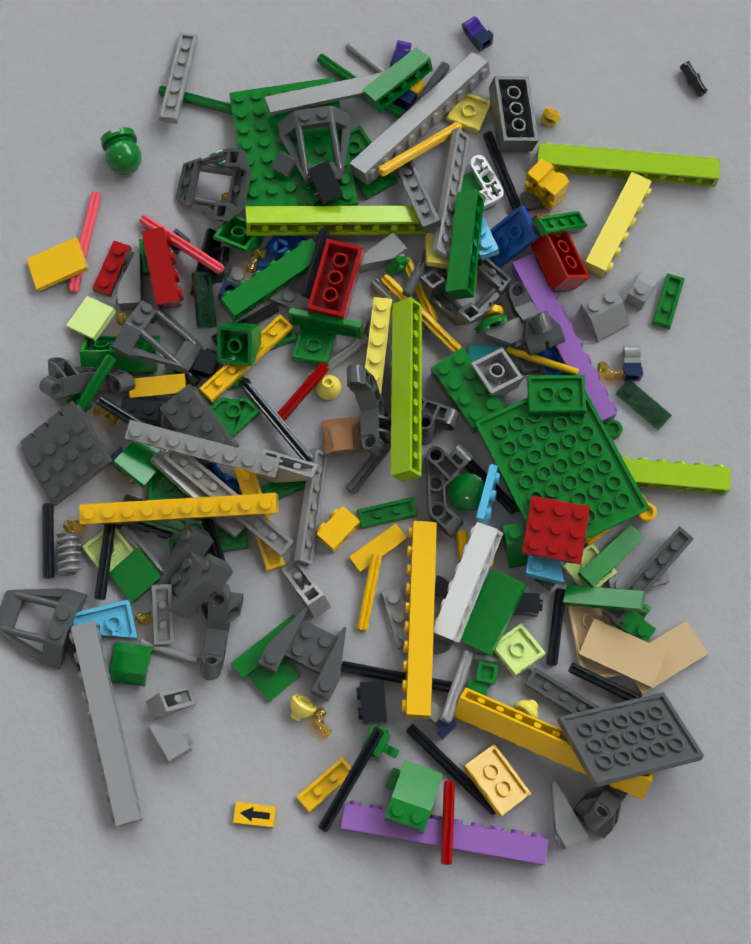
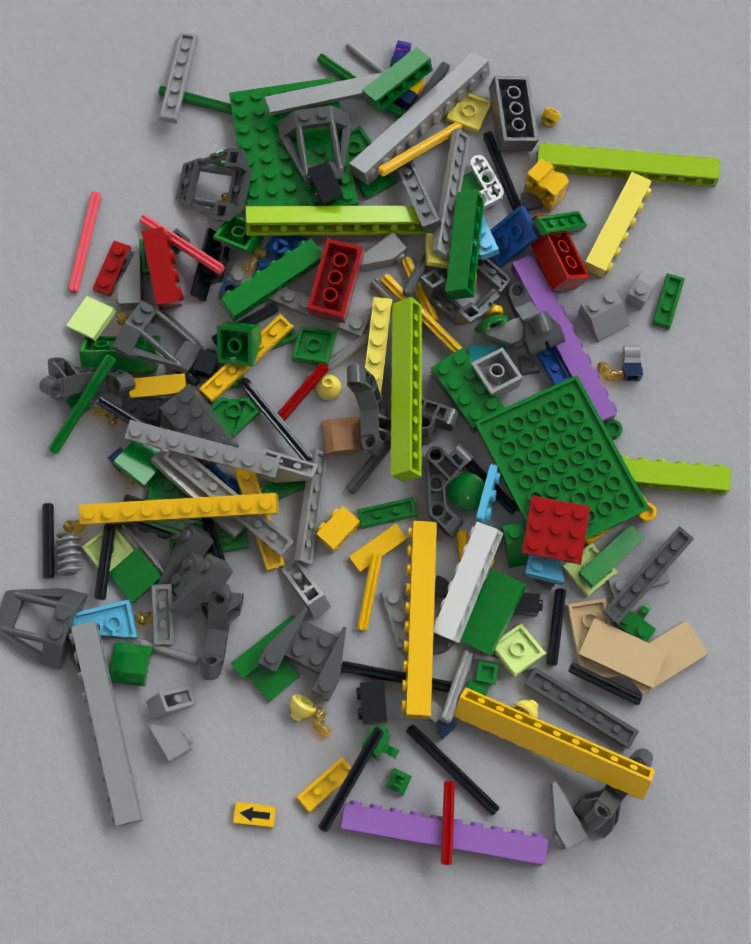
dark grey hinge [20,401,113,506] -> none
yellow tile [27,237,89,292] -> none
green tile [100,127,142,175] -> none
clear green plate [191,272,217,328] -> none
dark grey tile [272,151,297,177] -> none
green tile [288,308,363,339] -> none
black axle [301,228,330,298] -> none
green plate [384,256,409,276] -> none
slope [384,760,443,833] -> none
leg [462,16,494,52] -> none
yellow tile [463,744,531,818] -> none
yellow bar [506,346,579,375] -> none
green tile [527,375,587,414] -> none
dark grey plate [557,692,704,788] -> none
tile [563,585,645,612] -> none
clear green plate [616,379,672,431] -> none
black pin [680,61,708,97] -> none

